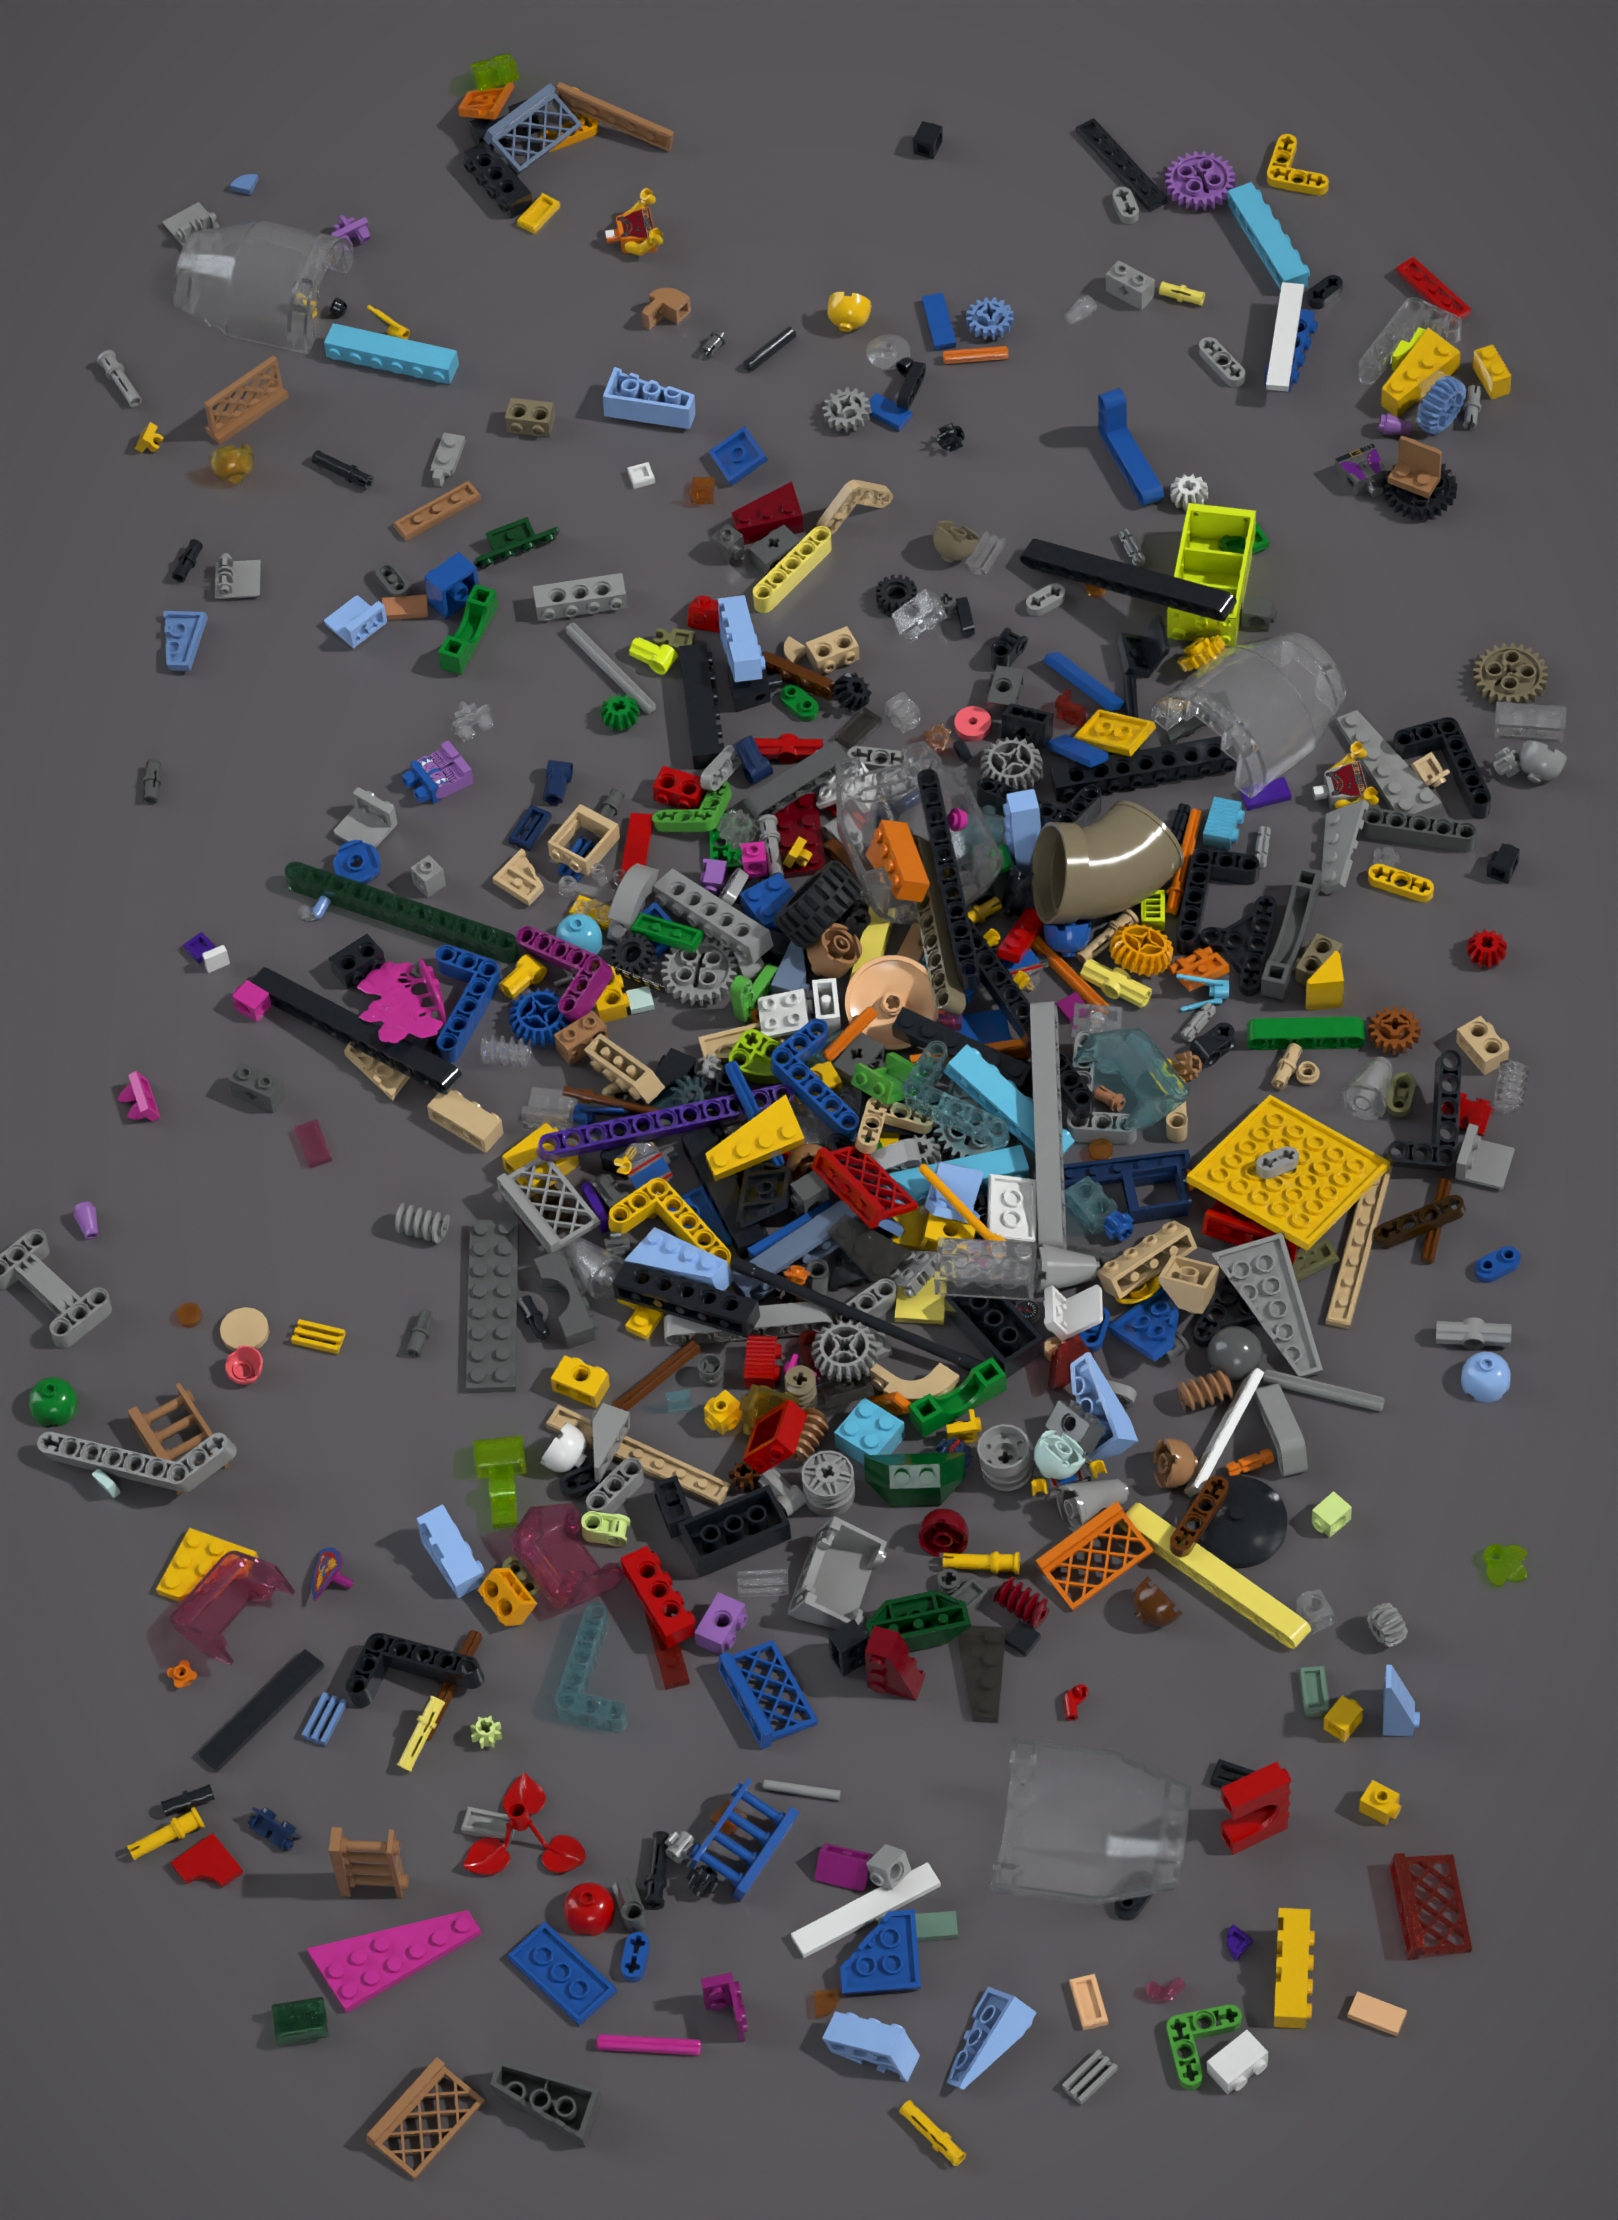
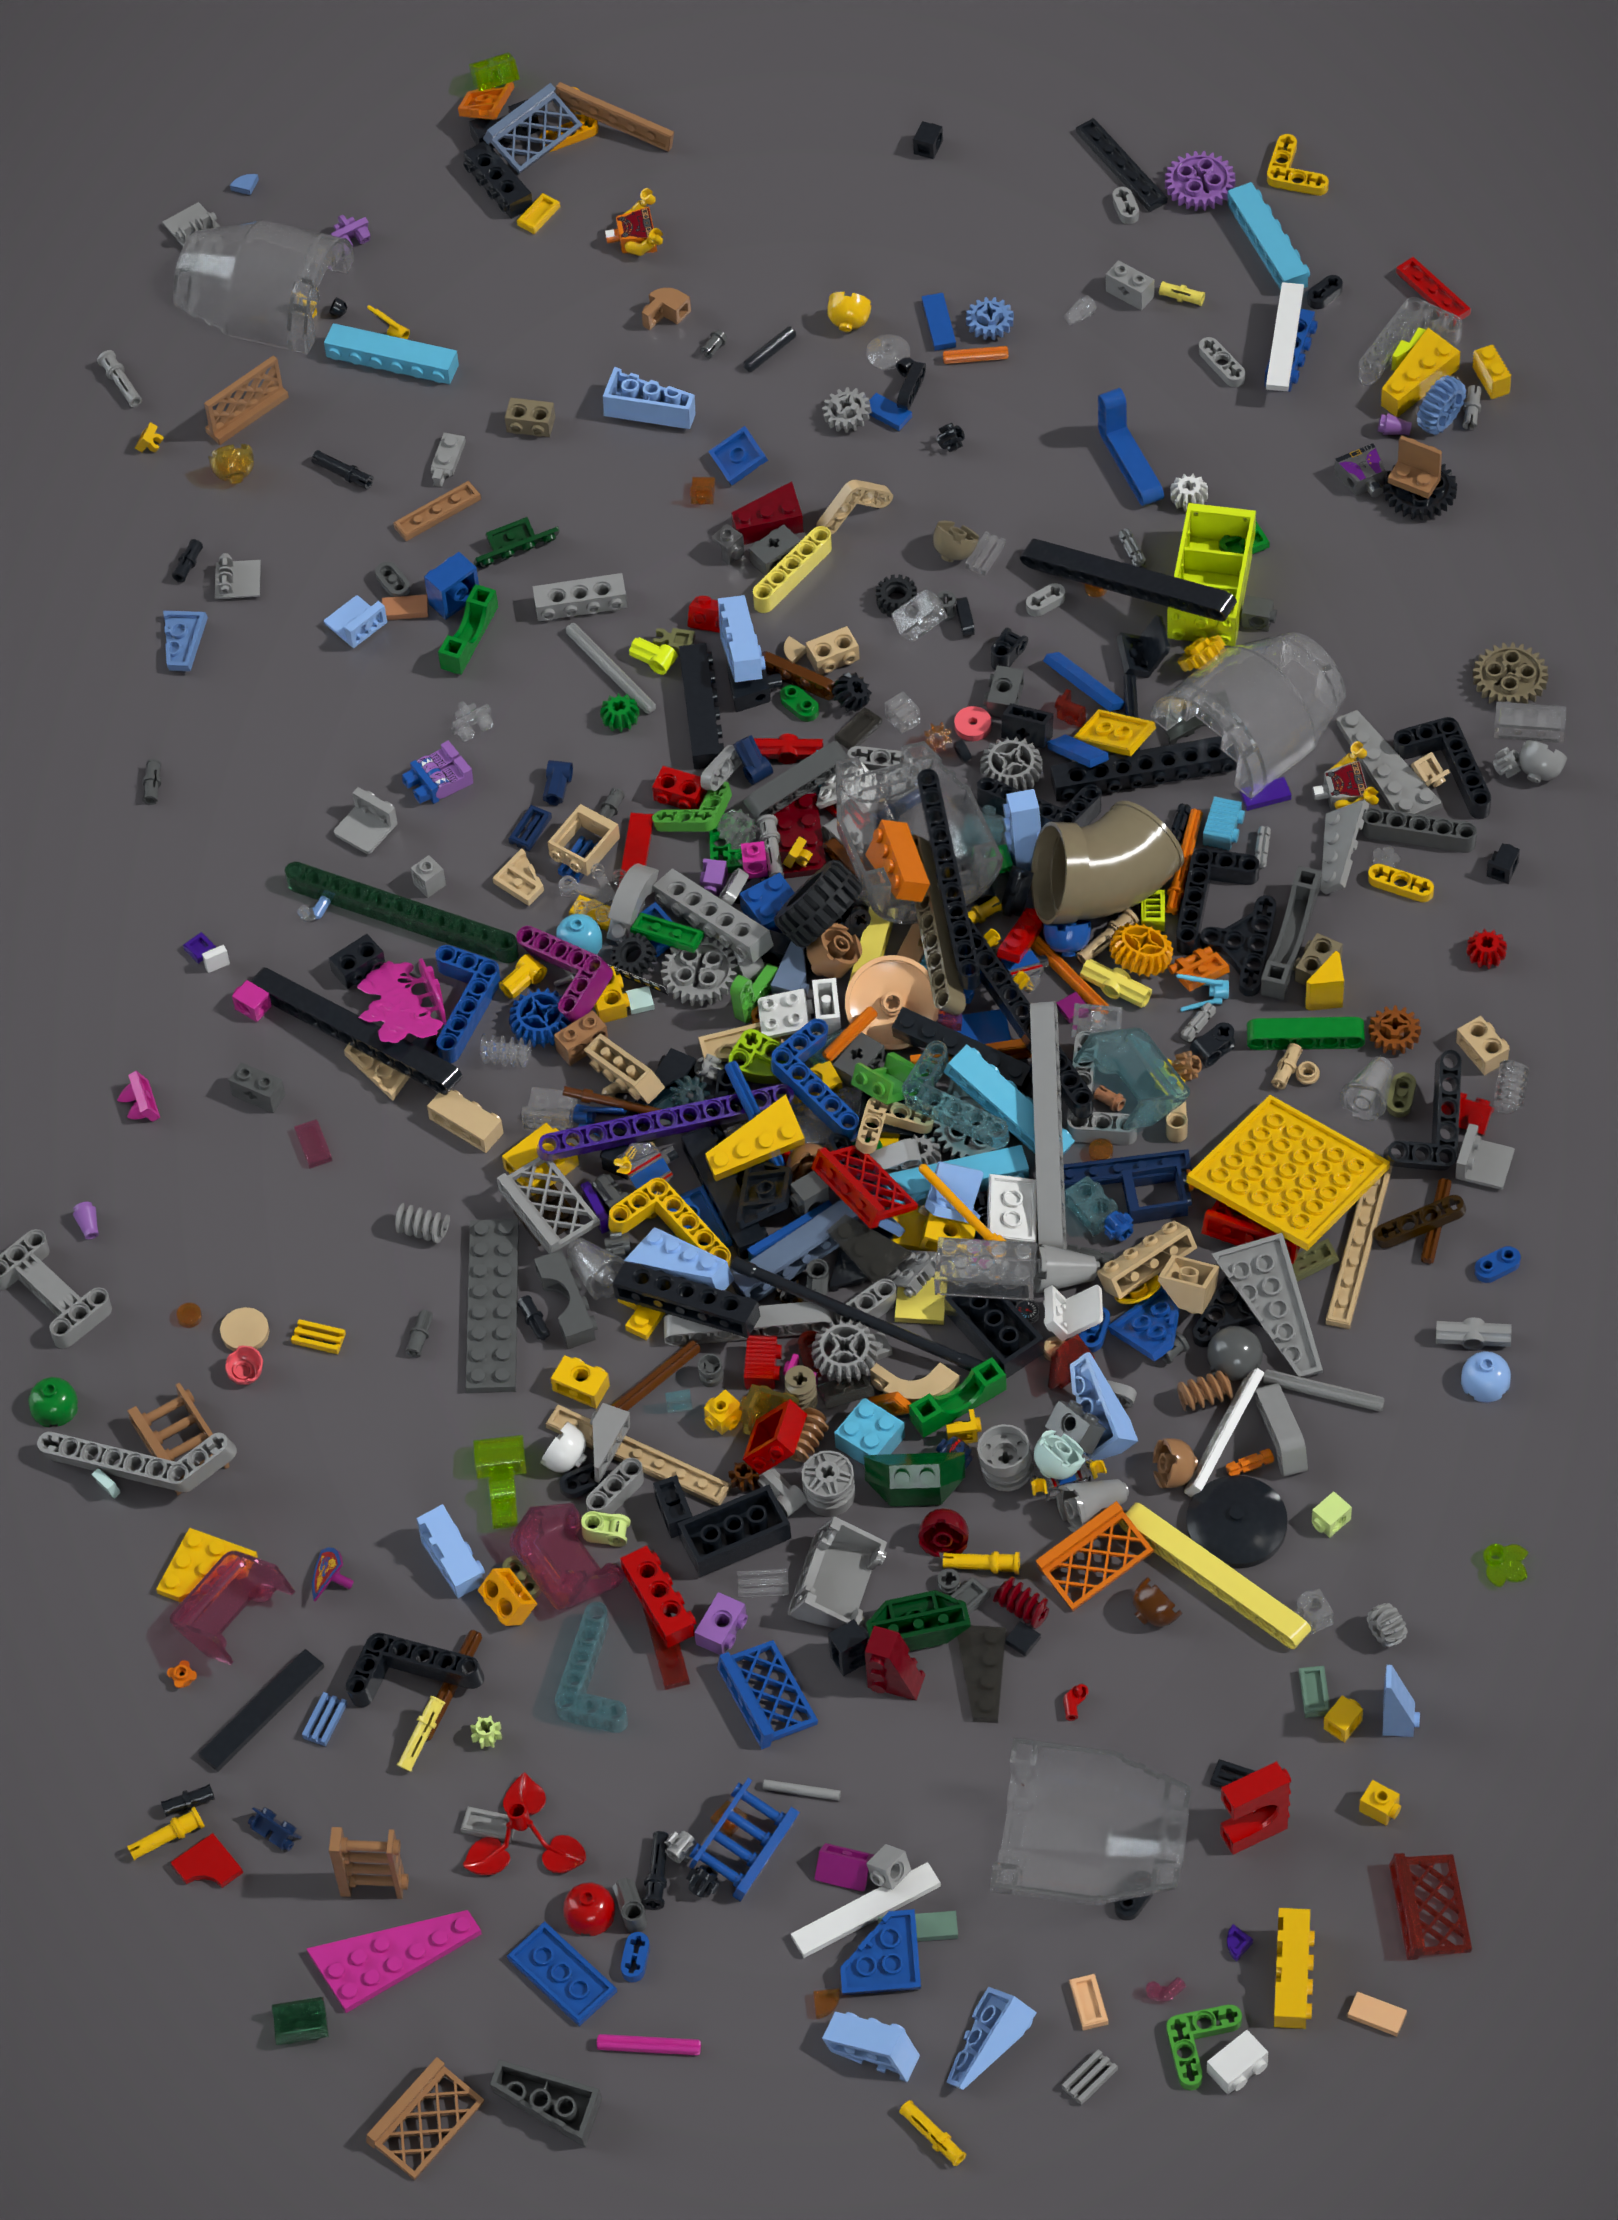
blue plate [333,840,381,887] -> none
white tile [627,462,655,489] -> none
magenta bracket [701,1972,748,2042] -> none
orange plate [783,1265,810,1285] -> none
dark pink plate [947,808,968,832] -> none
reddish brown beam [1170,1475,1229,1557] -> none
light grey beam [1256,1146,1299,1179] -> none

